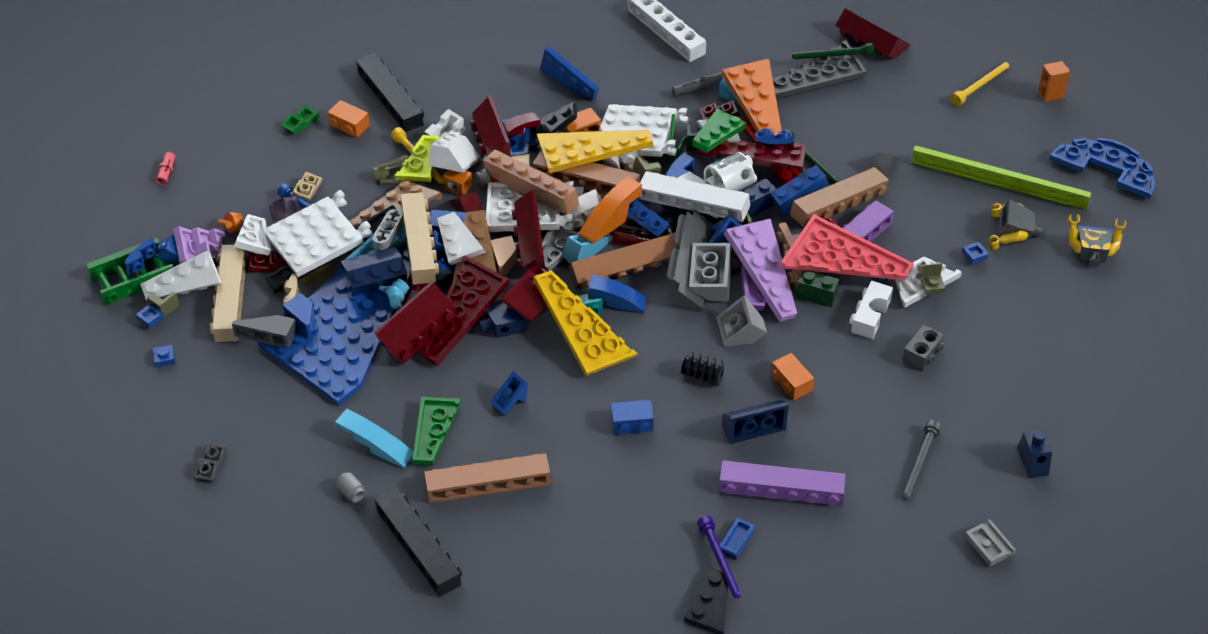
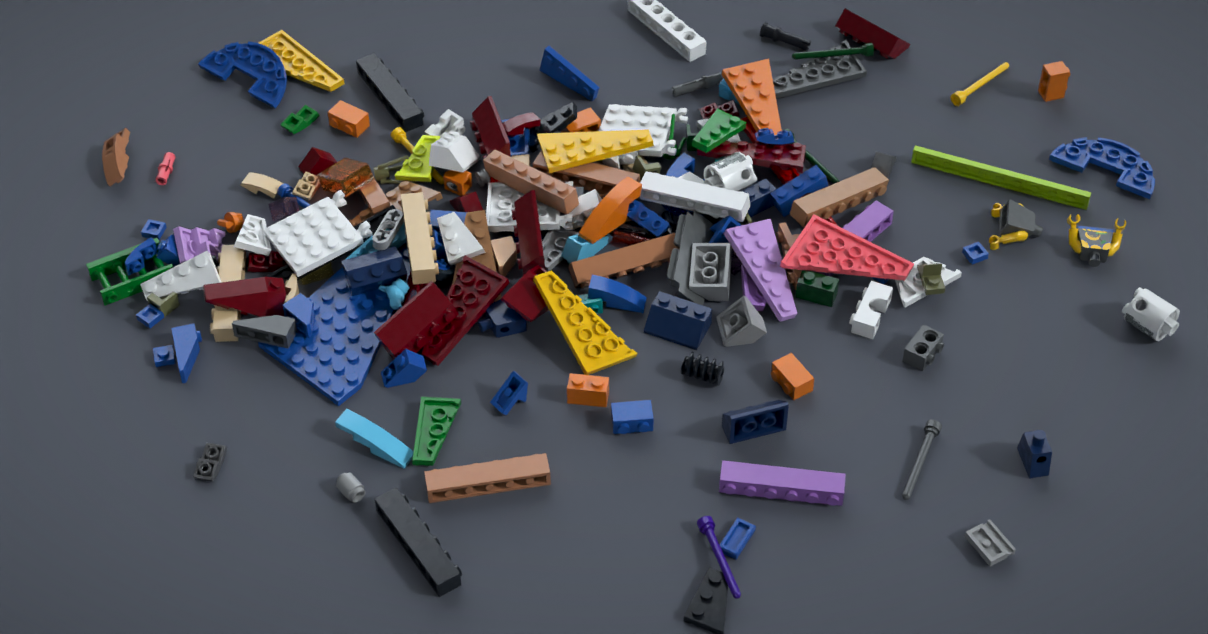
none -> nougat slope [102,128,130,186]
none -> blue plate [141,219,167,240]
none -> slope [171,323,202,383]
none -> blue plate [198,42,287,109]
none -> dark red wedge [203,277,286,317]
none -> tan slope [241,172,283,199]
none -> yellow wing [259,30,344,92]
none -> dark red slope [298,147,339,175]
none -> clear orange brick [317,158,374,197]
none -> nougat slope [356,174,390,214]
none -> blue slope [381,349,427,388]
none -> orange brick [567,373,609,407]
none -> dark blue slope [644,291,712,350]
none -> black pin [760,22,811,51]
none -> white cylinder [1122,288,1180,341]

